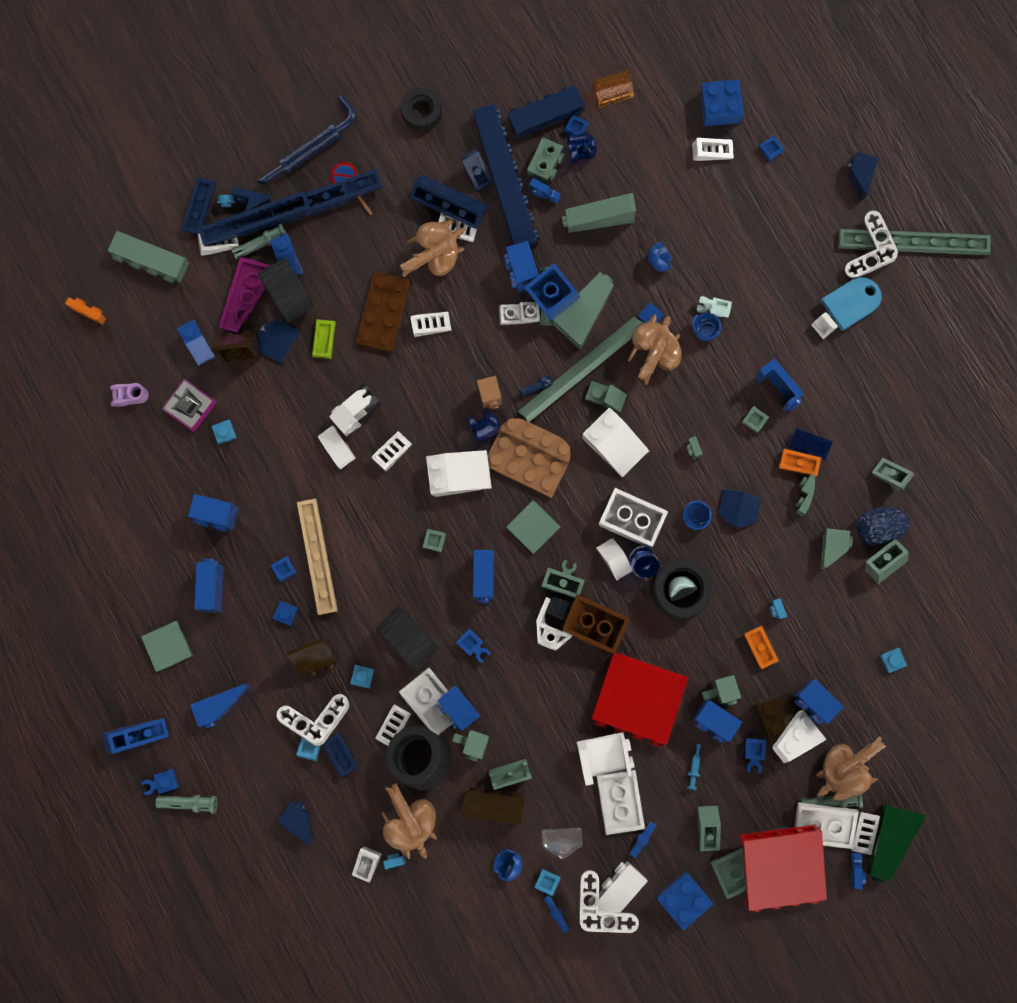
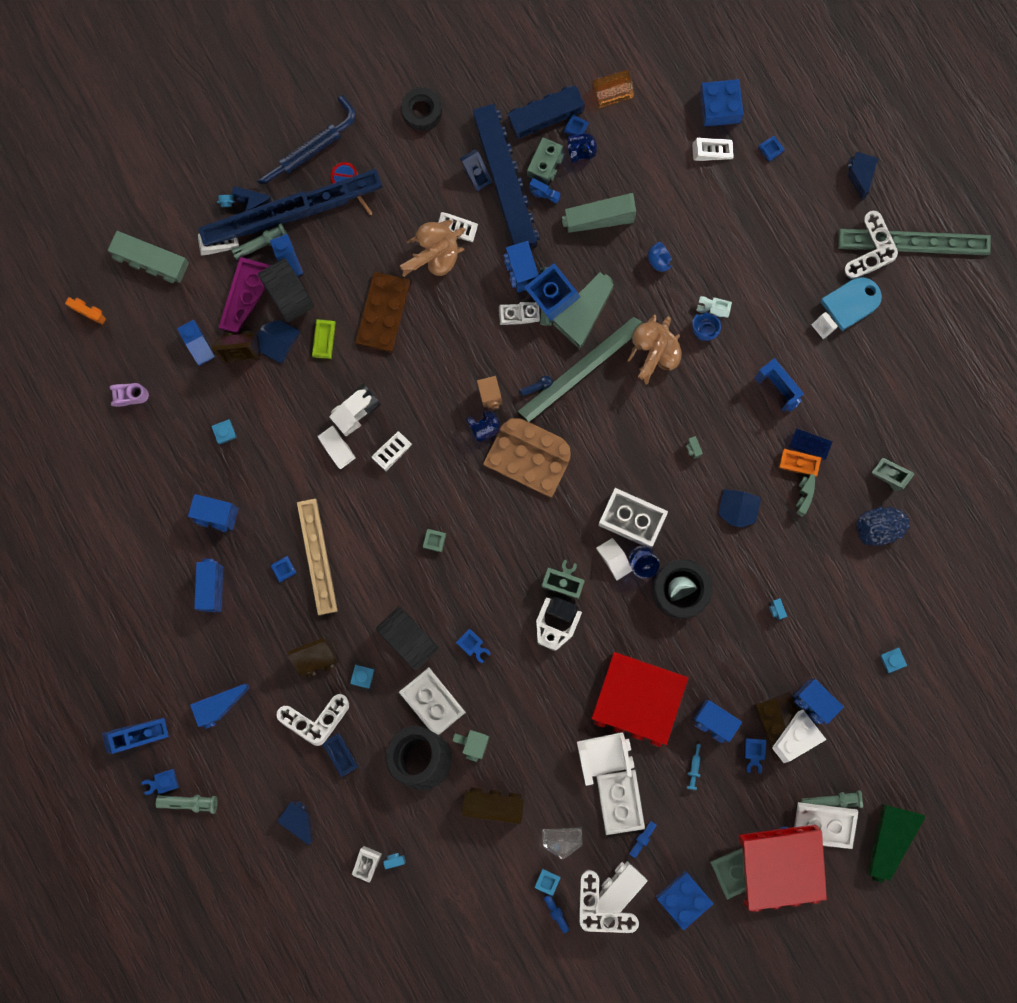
sand green tile [141,621,193,672] -> none
slope [162,379,216,432] -> none
dark blue plate [181,177,217,235] -> none
blue plate [273,601,299,626] -> none
dark azure plate [296,738,321,761] -> none
white slope [375,704,411,746] -> none
medium nougat hair [381,783,437,859] -> none
dark blue brick [409,175,489,229] -> none
white slope [411,312,451,337] -> none
white slope [426,450,492,497] -> none
blue brick [437,685,480,731] -> none
blue brick [473,550,494,604] -> none
sand green hinge [489,759,532,790] -> none
blue hair [493,849,523,881] -> none
sand green tile [506,500,560,555] -> none
reddish brown slope [562,594,630,654] -> none
white slope [582,407,649,478] -> none
sand green slope [585,381,627,413] -> none
blue tile [637,302,664,323] -> none
blue hair [683,500,712,530] -> none
sand green slope [697,806,721,852] -> none
sand green brick [702,675,741,706] -> none
sand green plate [742,406,769,433] -> none
orange plate [743,626,779,670] -> none
medium nougat hair [816,736,886,800] -> none
sand green slope [820,528,853,569] -> none
white slope [851,811,880,855] -> none
blue plate [851,853,866,889] -> none
sand green brick [865,539,909,584] -> none

